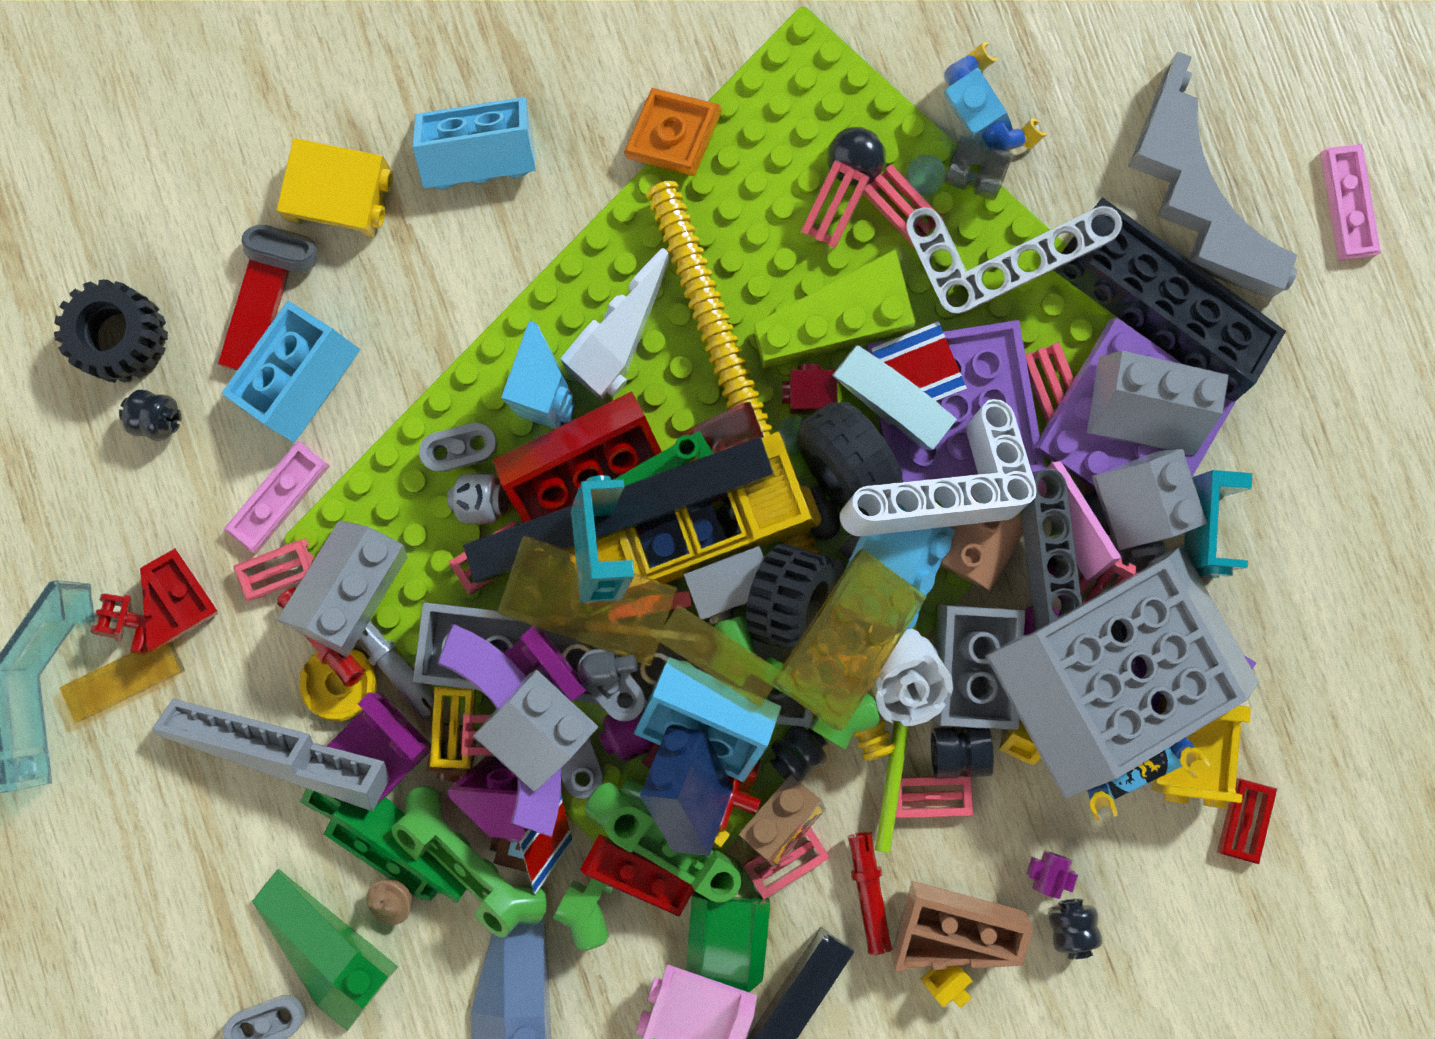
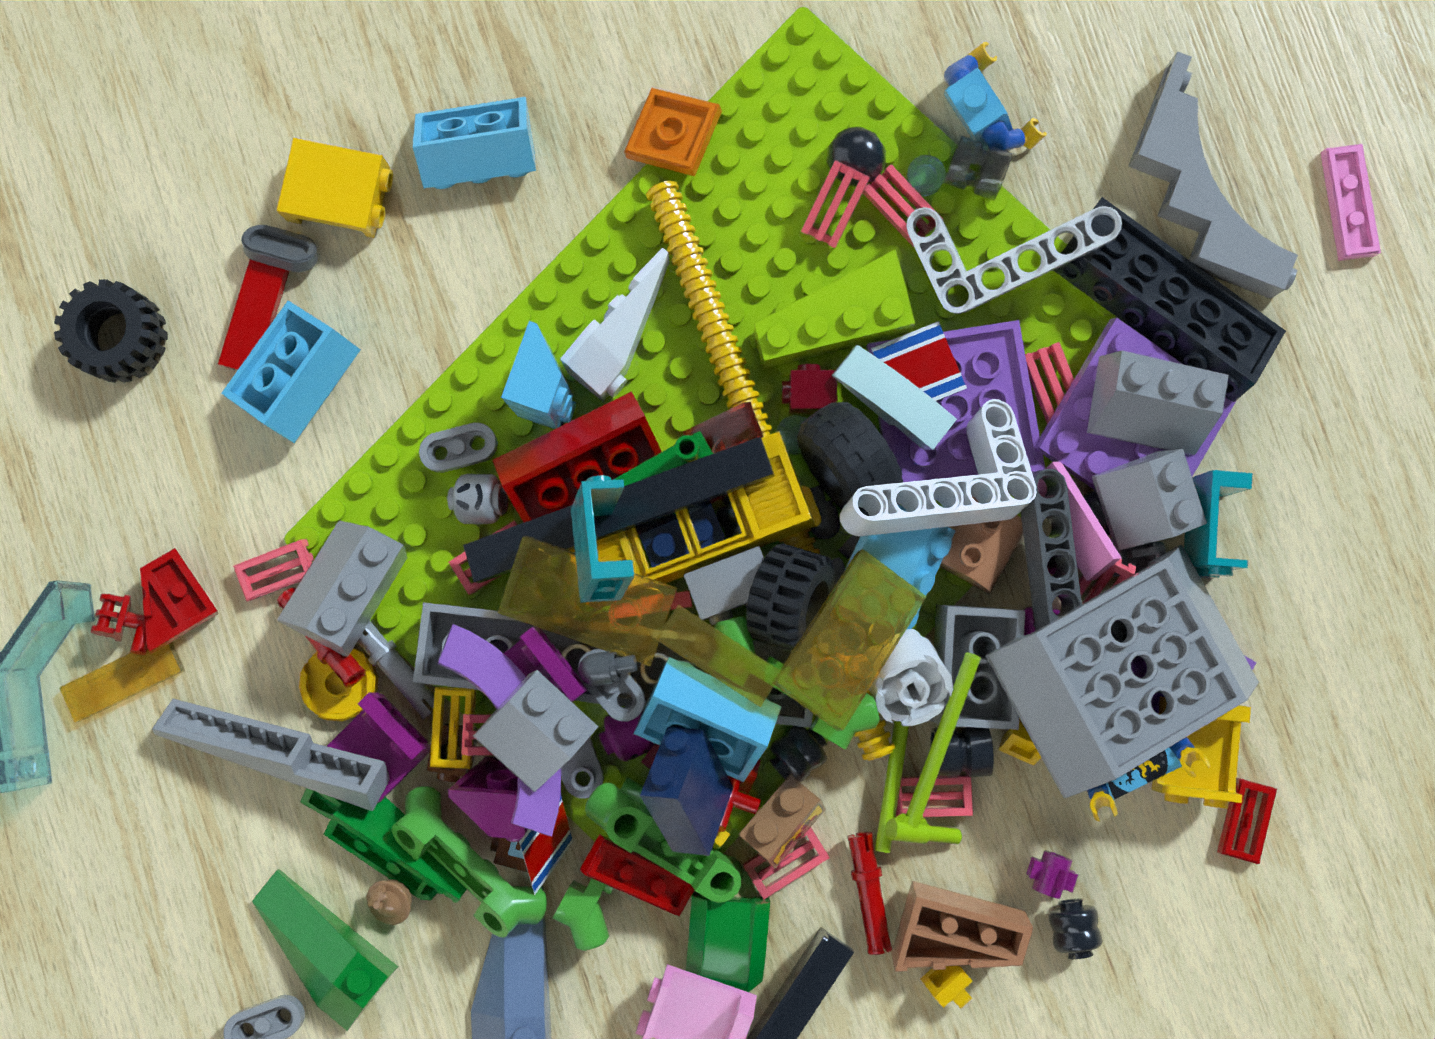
black piece [119,389,182,441] -> none
bright pink tile [224,441,330,554] -> none
none -> lime bar [886,652,981,844]

